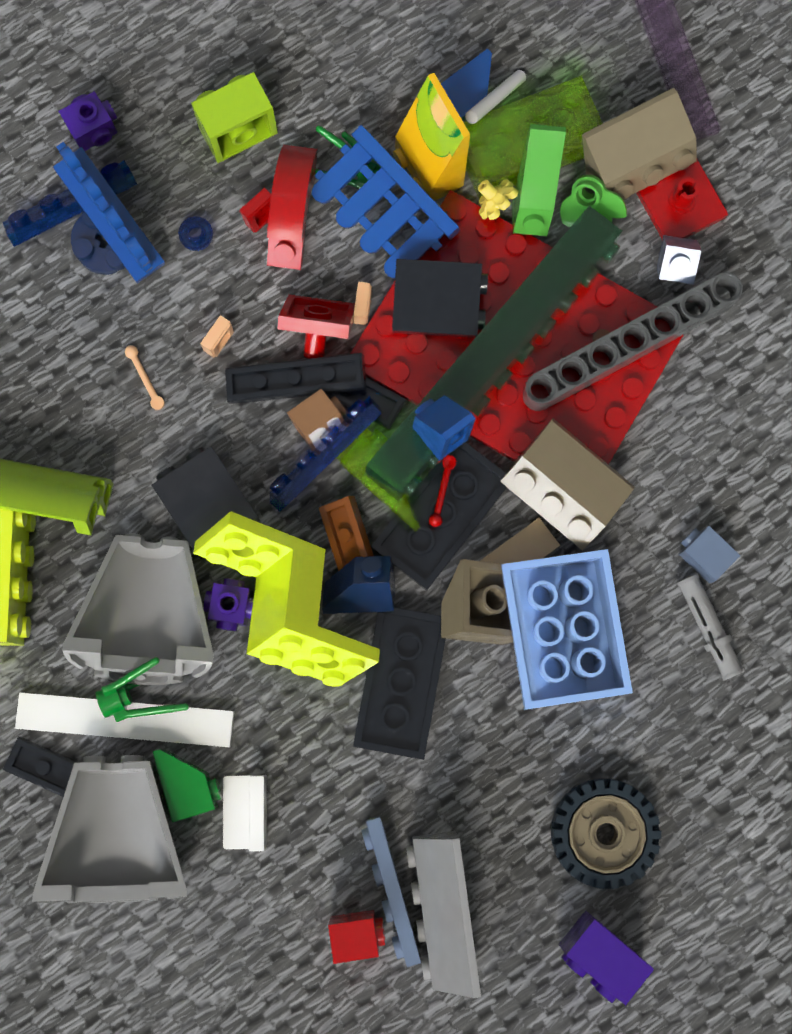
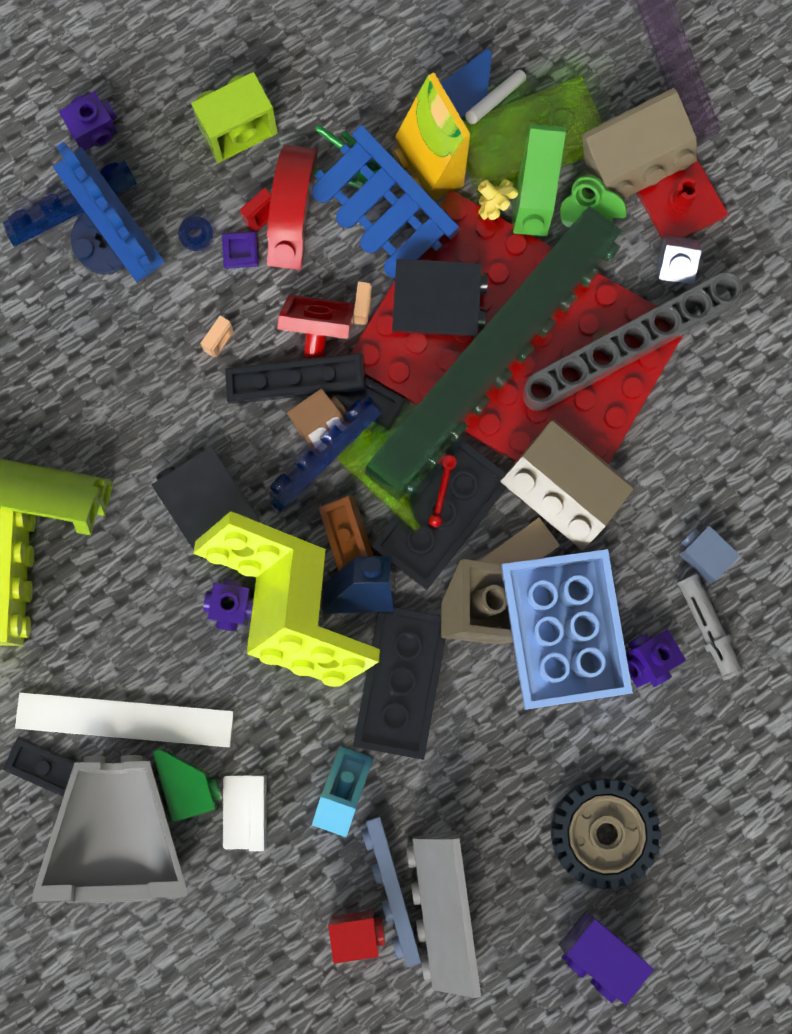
light grey cone [62,533,214,685] -> none
green plant [95,657,189,722] -> none
light nougat hinge [125,345,165,410] -> none
blue slope [412,395,476,461] -> none
none -> dark purple tile [222,231,259,269]
none -> medium azure slope [312,746,374,837]
none -> dark purple brick [626,629,686,688]

